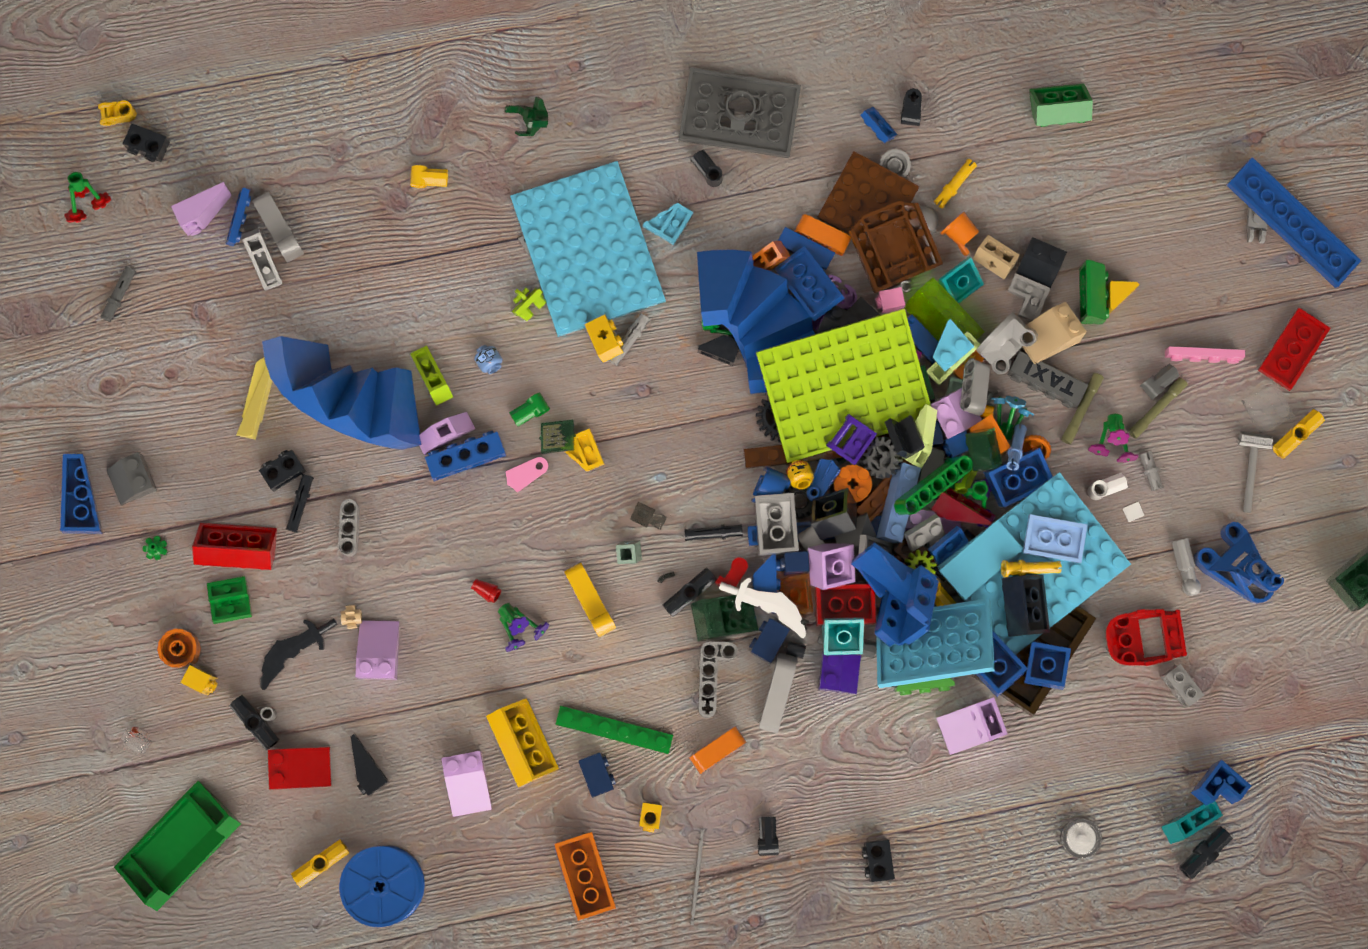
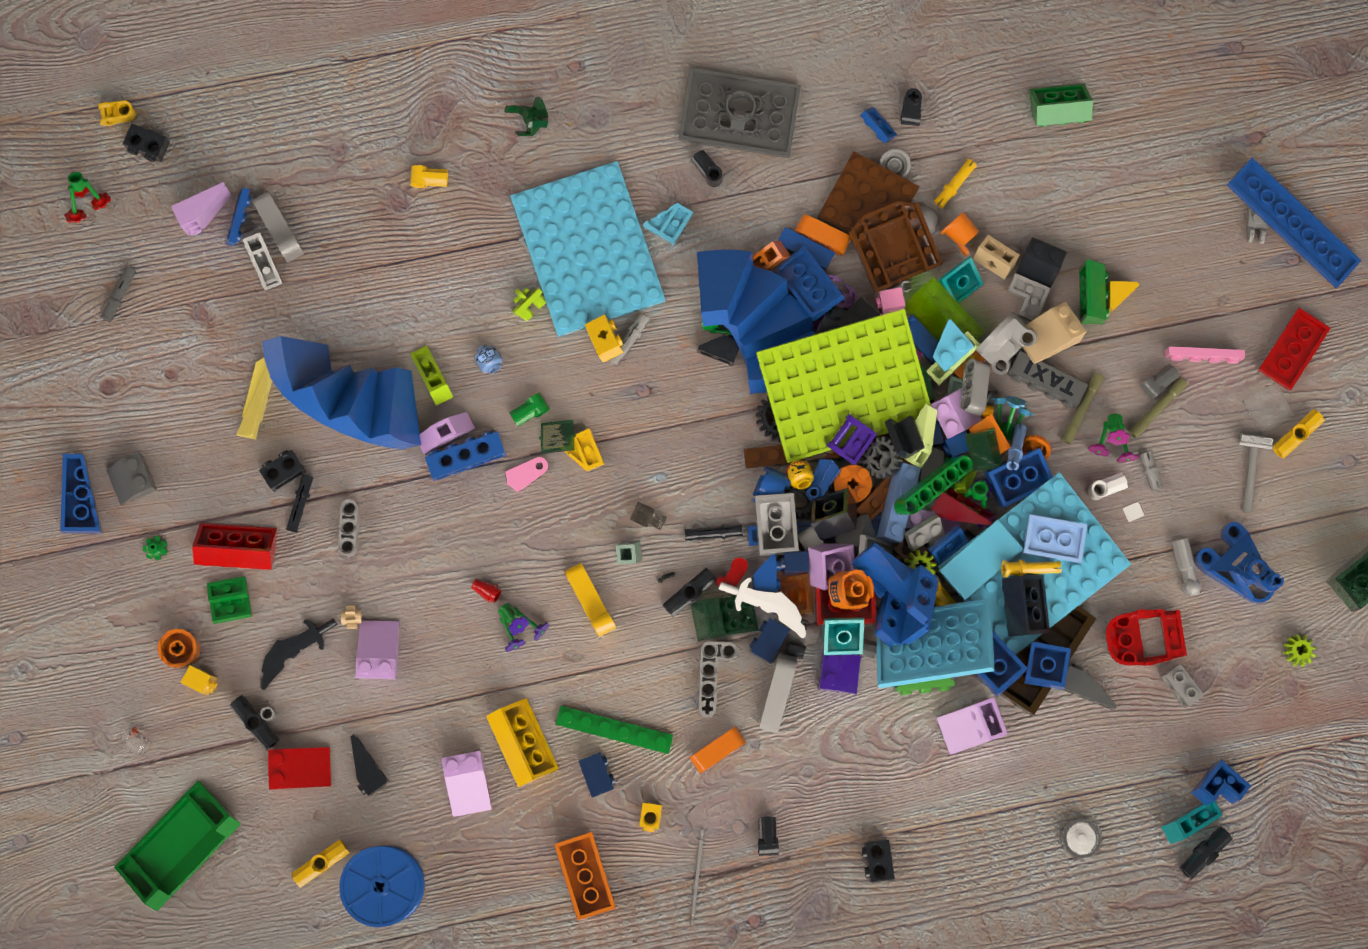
none -> orange brick [828,570,874,609]
none -> dark grey slope [1063,664,1117,710]
none -> lime gear [1282,634,1317,667]

